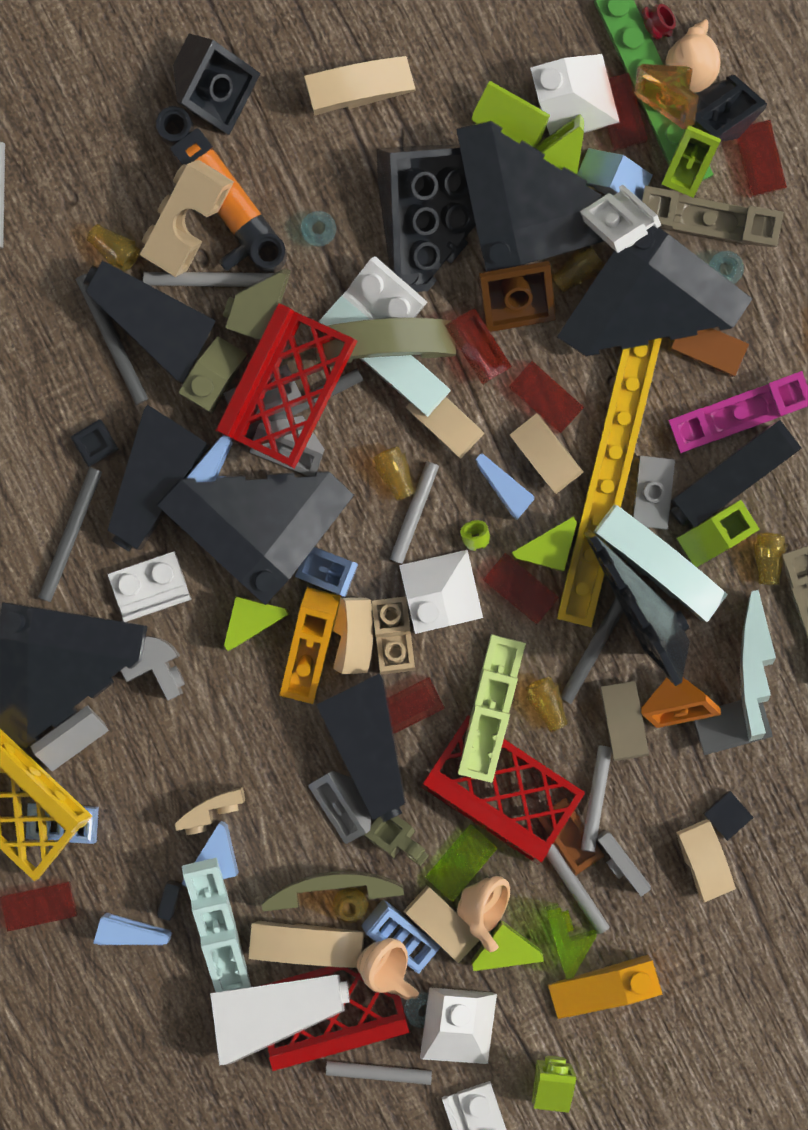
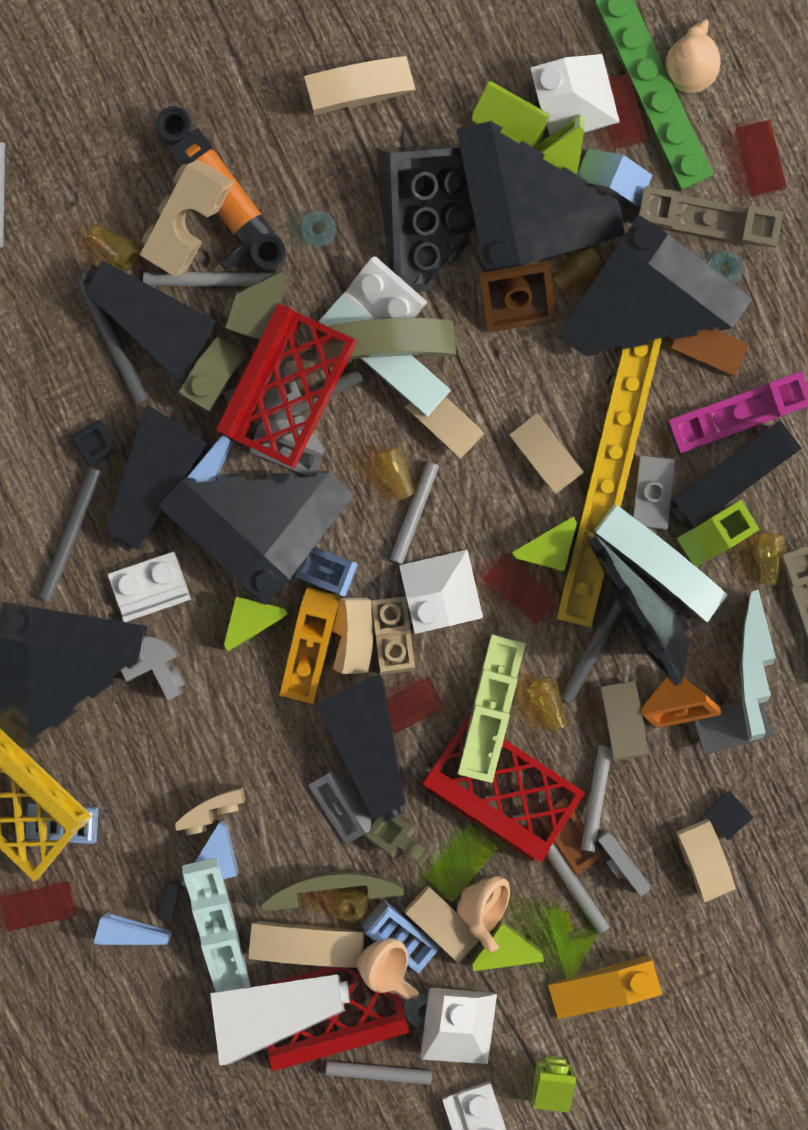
light grey tile [30,705,109,771] -> none
black slope [173,33,261,135] -> none
clear red tile [445,308,512,385] -> none
lime hinge [460,520,490,551] -> none
light blue slope [475,454,534,520] -> none
clear red tile [508,361,584,434] -> none
white plate [580,185,661,253] -> none
clear orange slope [634,64,699,130] -> none
dark red plate [642,4,676,40] -> none
lime slope [662,125,721,198] -> none
black slope [682,74,767,142] -> none

